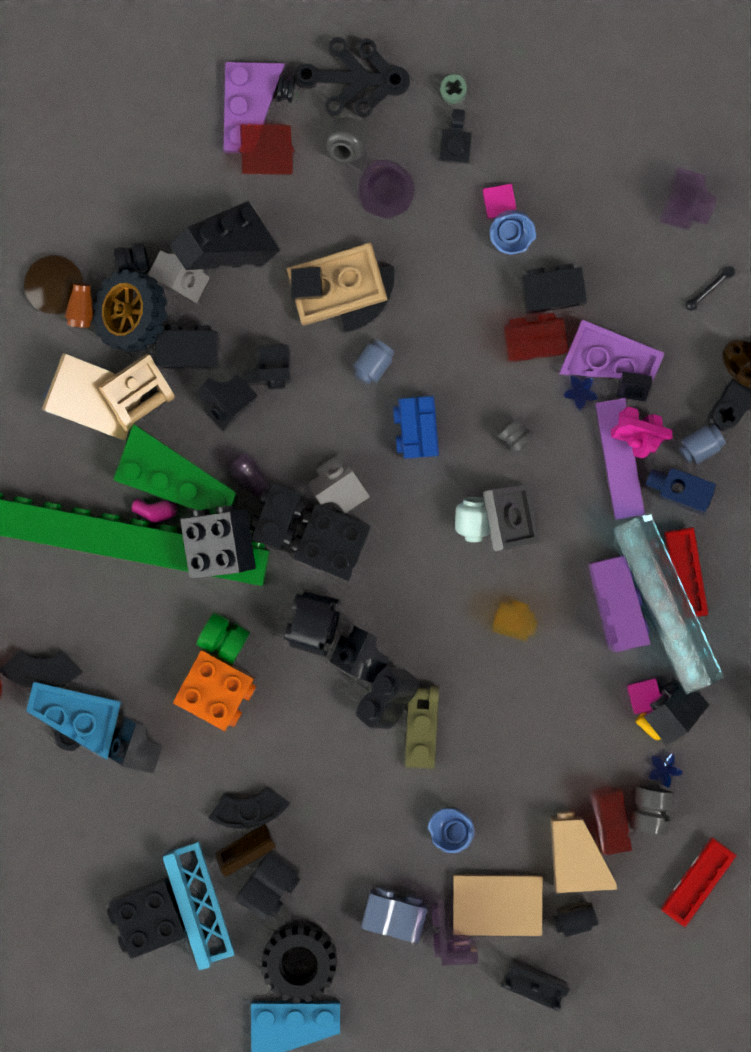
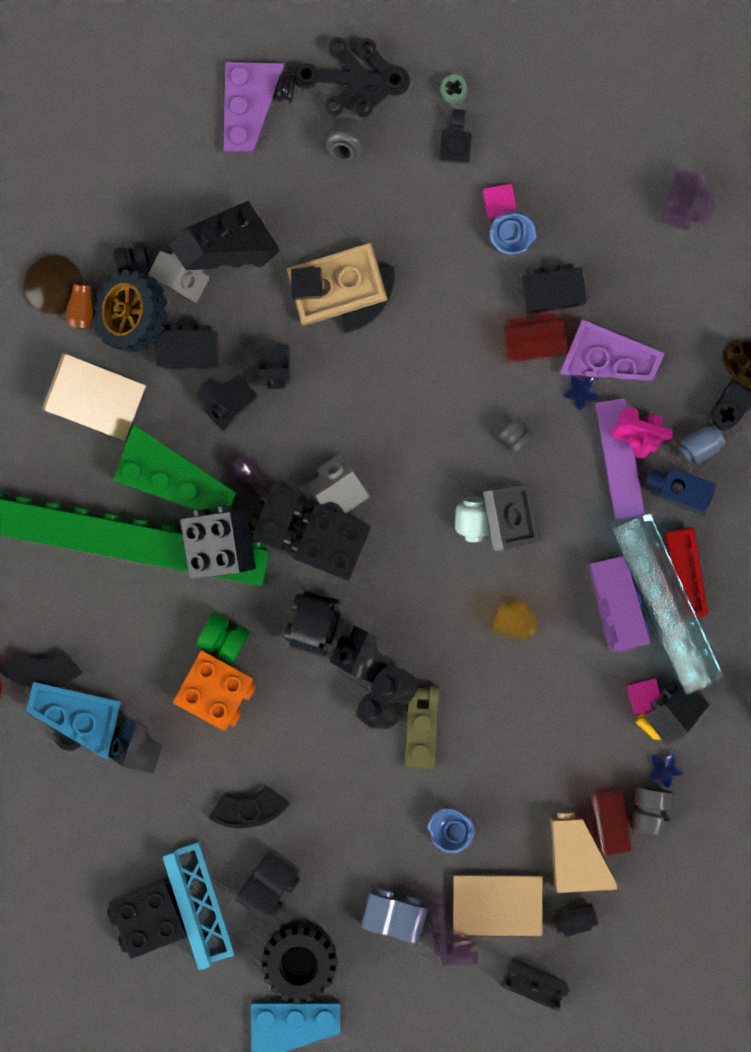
tan plate [98,354,175,431] -> none
dark pink arm [131,498,178,523] -> none
dark brown tile [215,824,277,877] -> none
clear red piece [238,124,295,175] -> none
sand blue brick [352,339,395,385] -> none
clear purple hat [359,160,415,219] -> none
blue brick [393,396,439,459] -> none
black tile [617,372,652,402] -> none
red plate [660,837,737,927] -> none
black hinge [685,266,735,311] -> none

